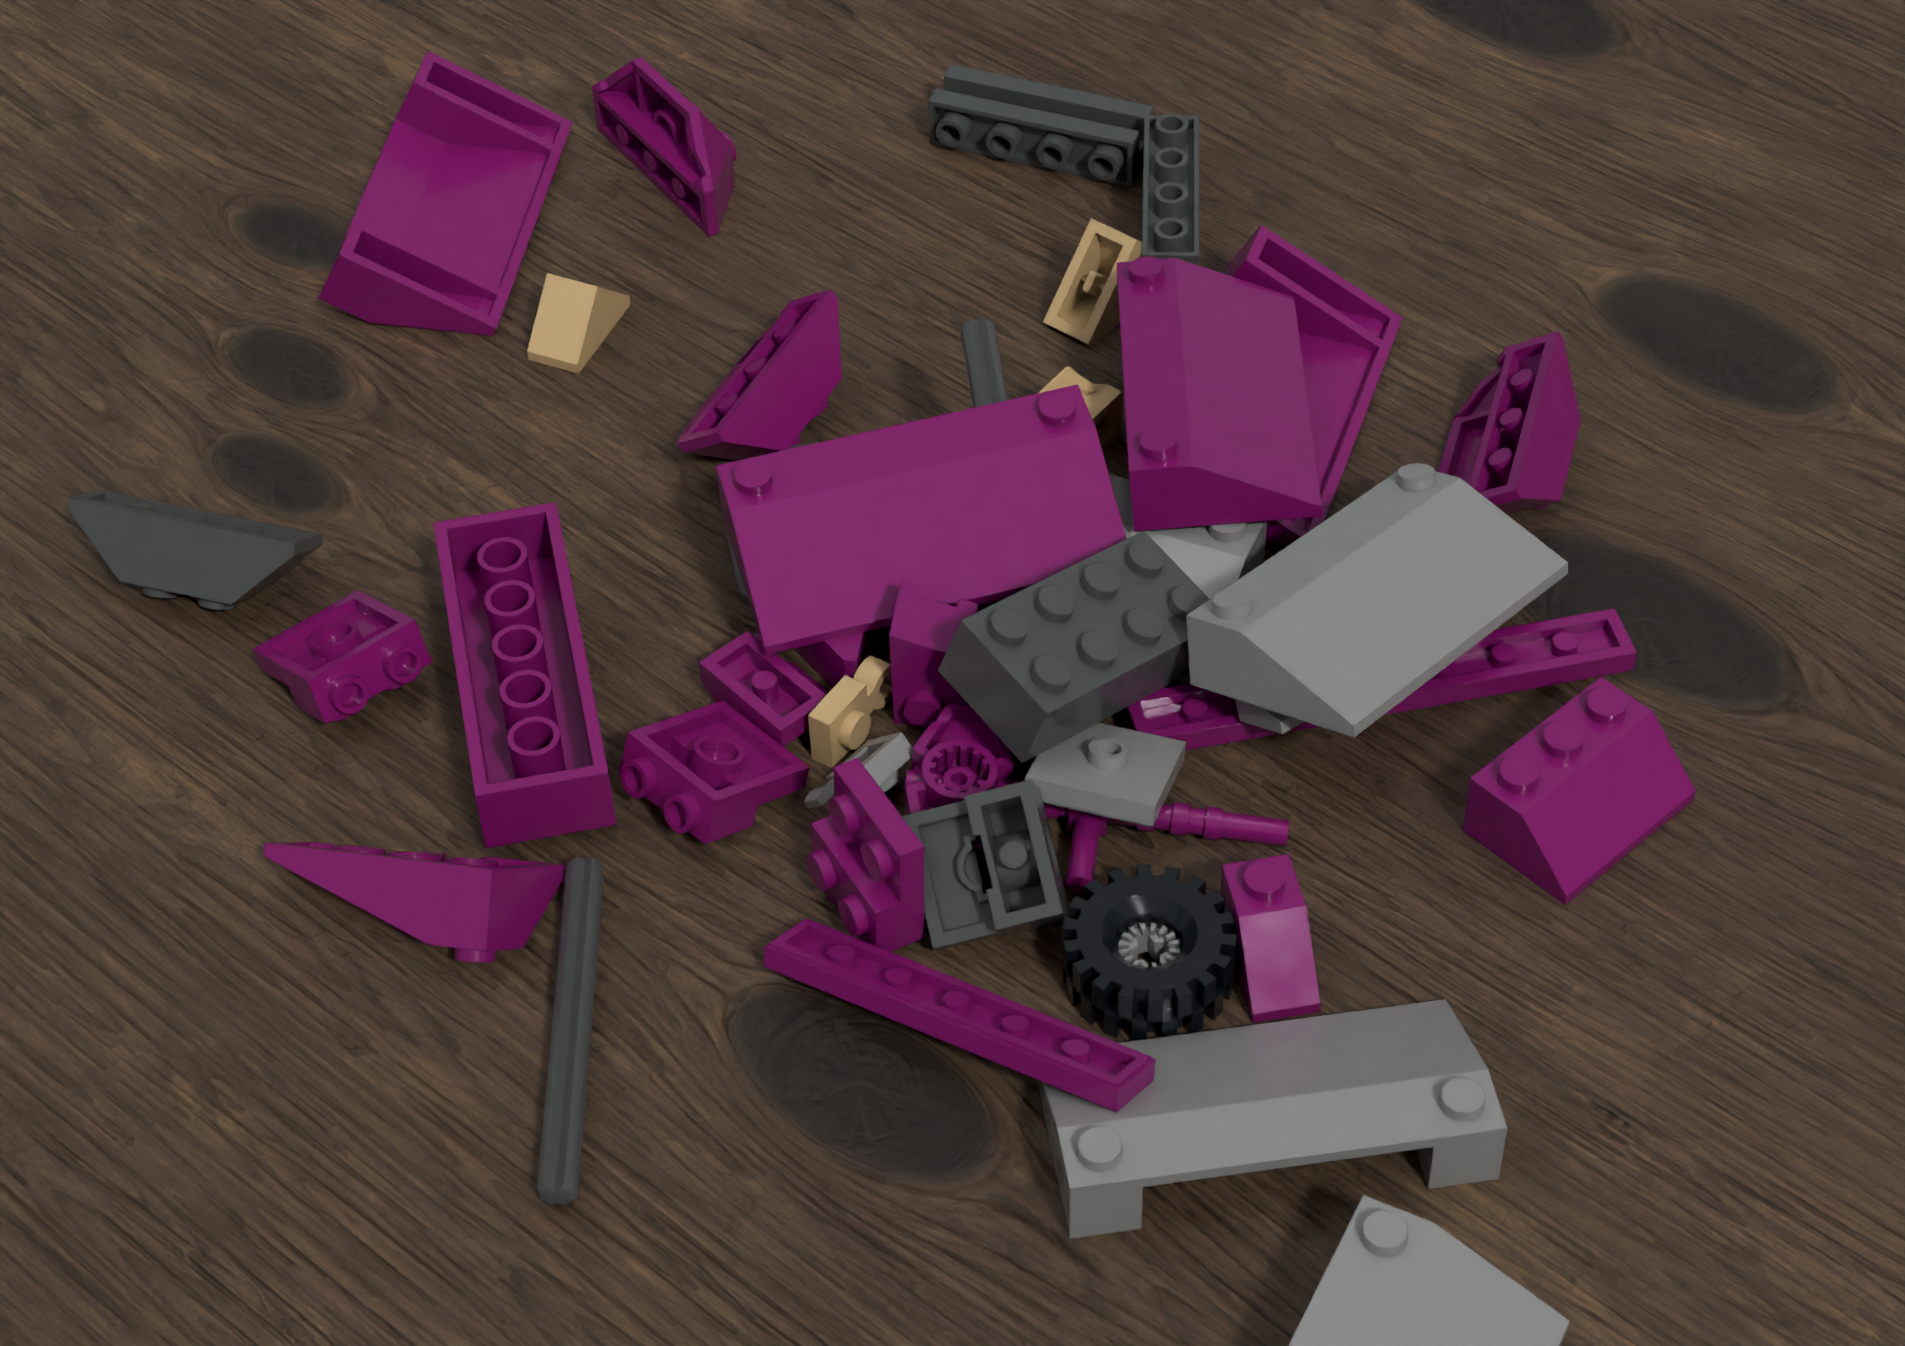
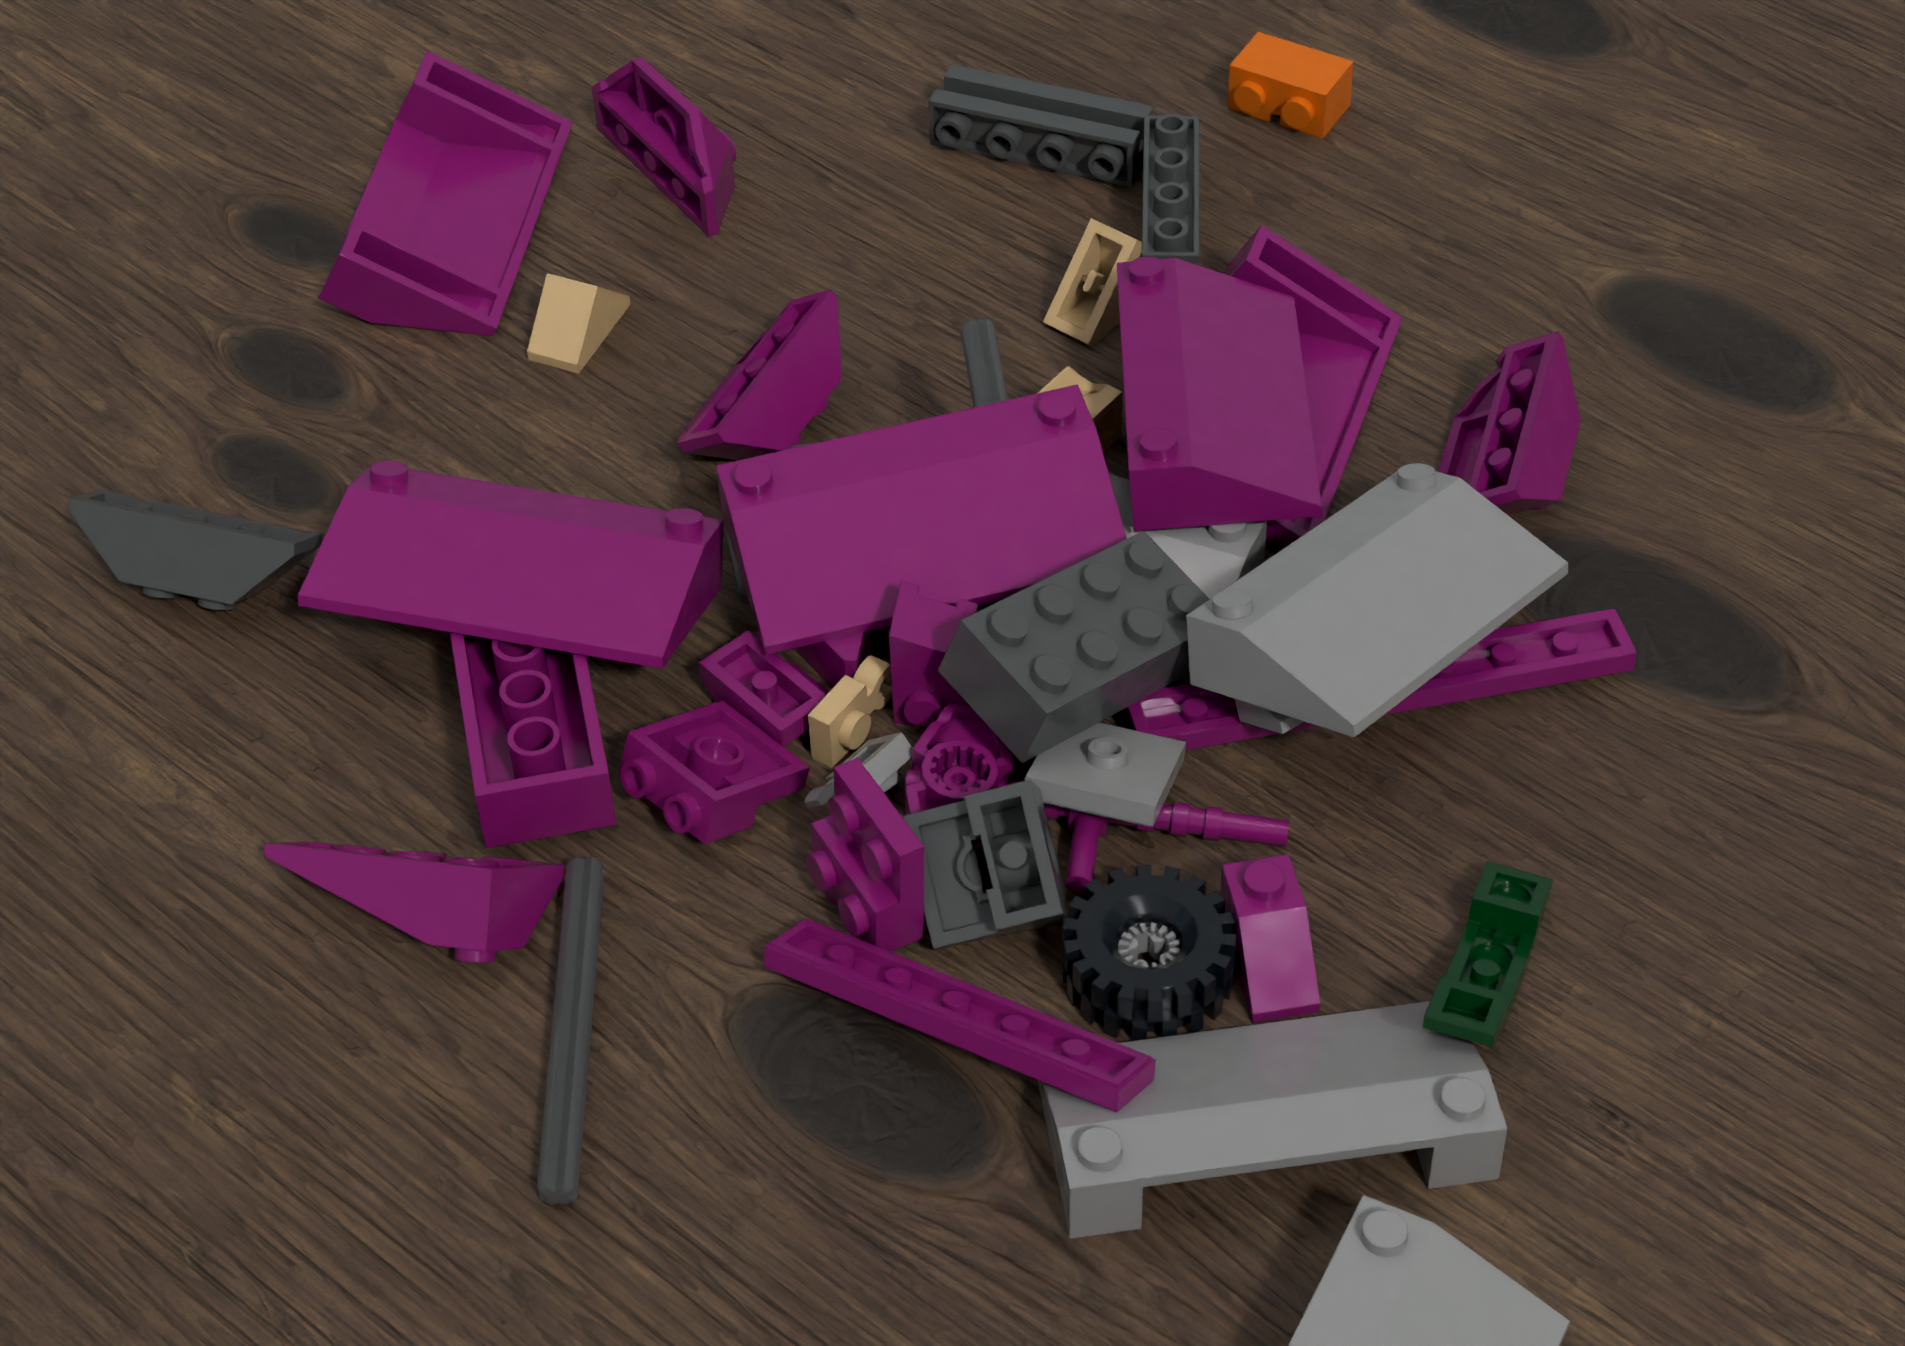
magenta plate [252,590,432,724] -> none
magenta slope [1463,676,1696,905] -> none
none -> magenta slope [298,460,724,669]
none -> orange piece [1227,32,1354,139]
none -> dark green slope [1422,862,1553,1047]

